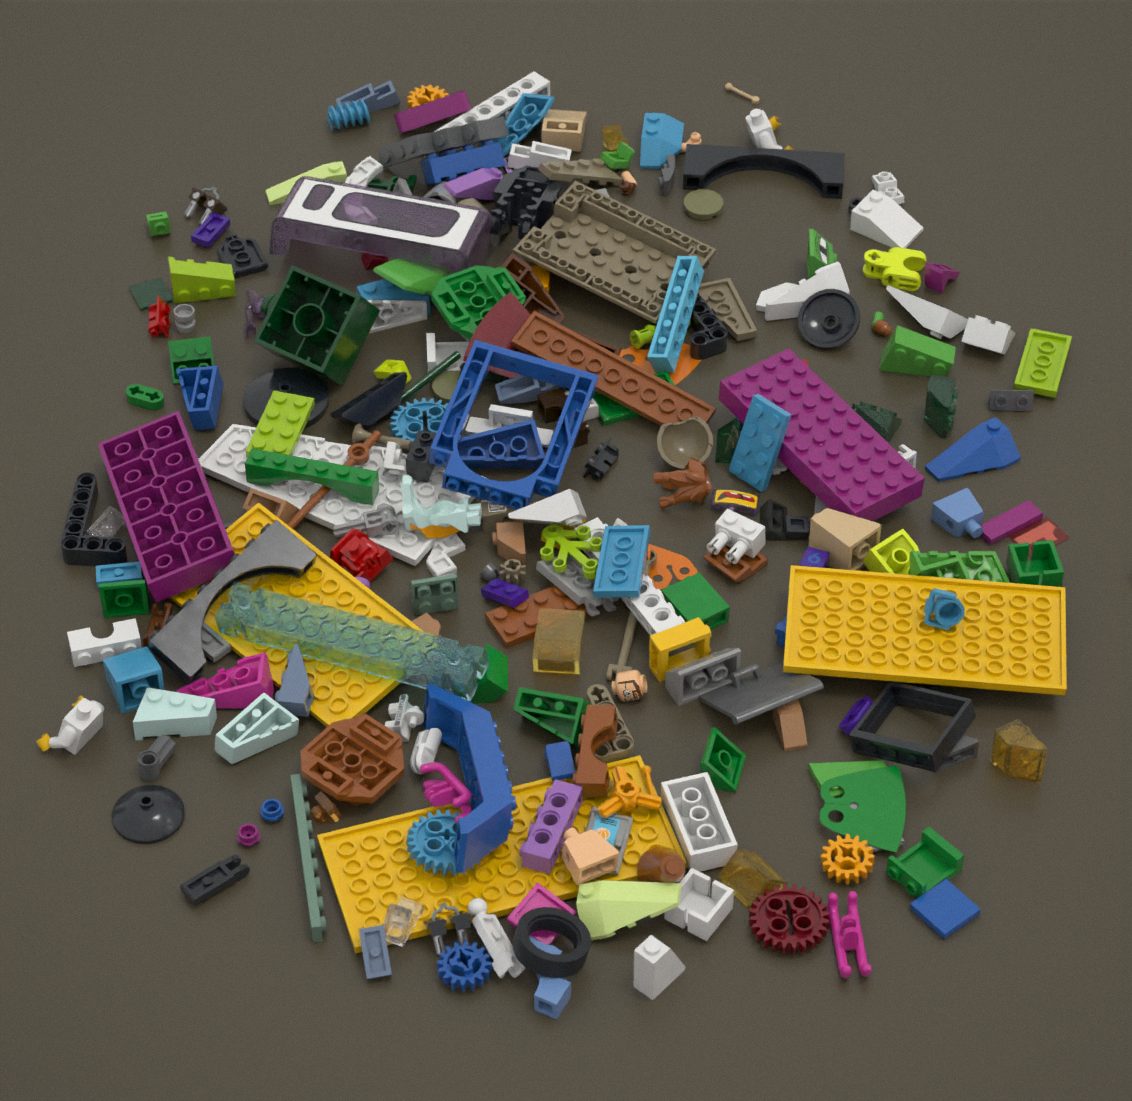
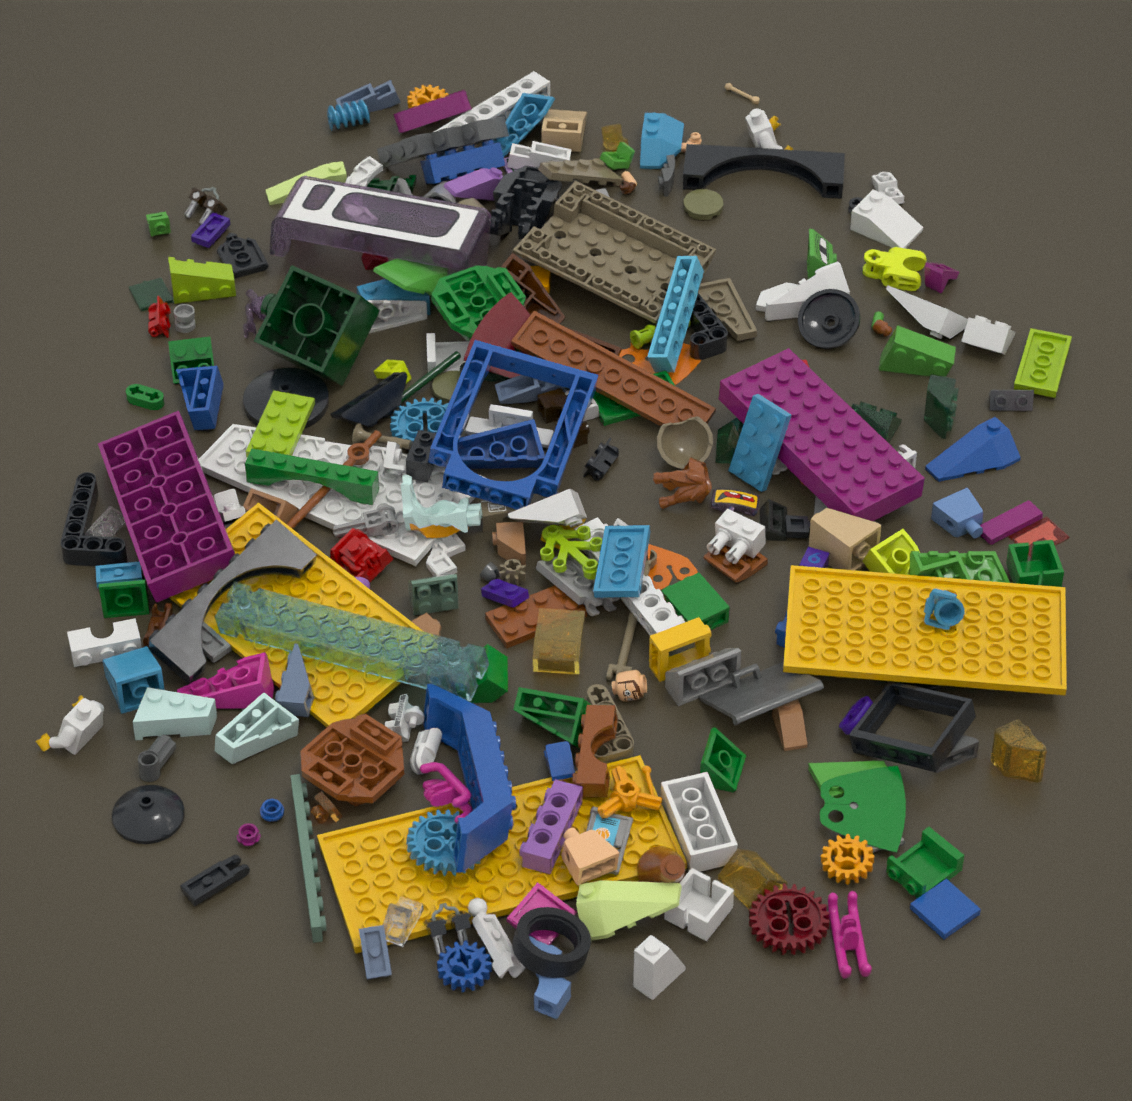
none -> white slope [214,489,246,522]

